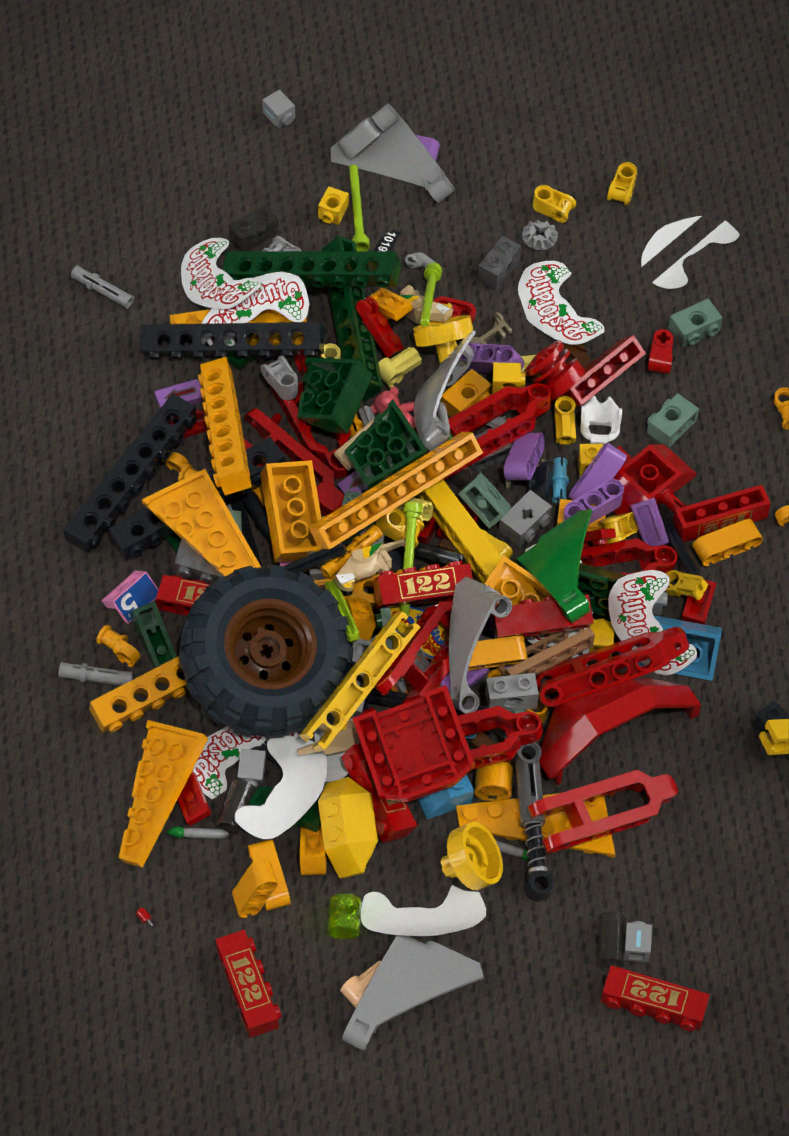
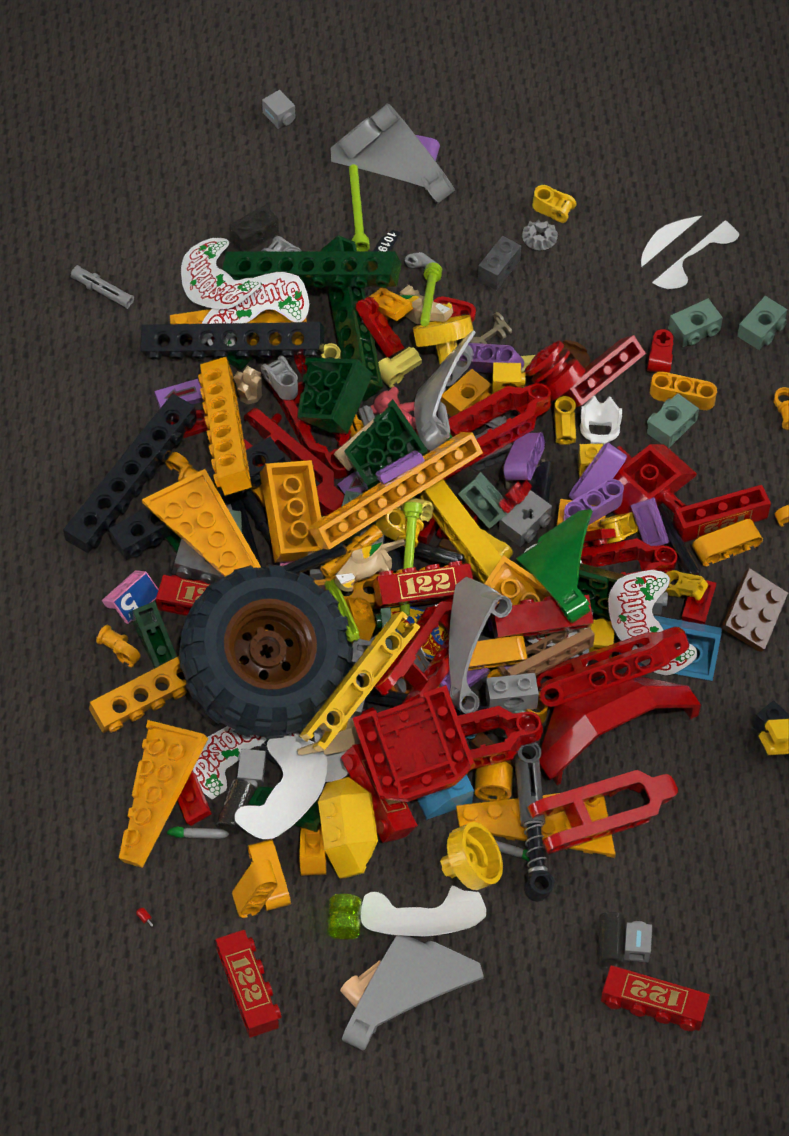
light grey pin [59,662,133,686] -> none
yellow brick [318,186,349,225] -> none
sticker [518,261,605,345] -> none
medium azure pin [551,457,569,504] -> none
yellow piece [607,162,637,206] -> none
none -> tan rock [233,366,262,404]
none -> medium lavender tile [375,451,425,484]
none -> red hinge [499,480,532,514]
none -> light orange beam [650,372,717,410]
none -> plate [721,568,788,652]
none -> sand green brick [737,296,787,350]

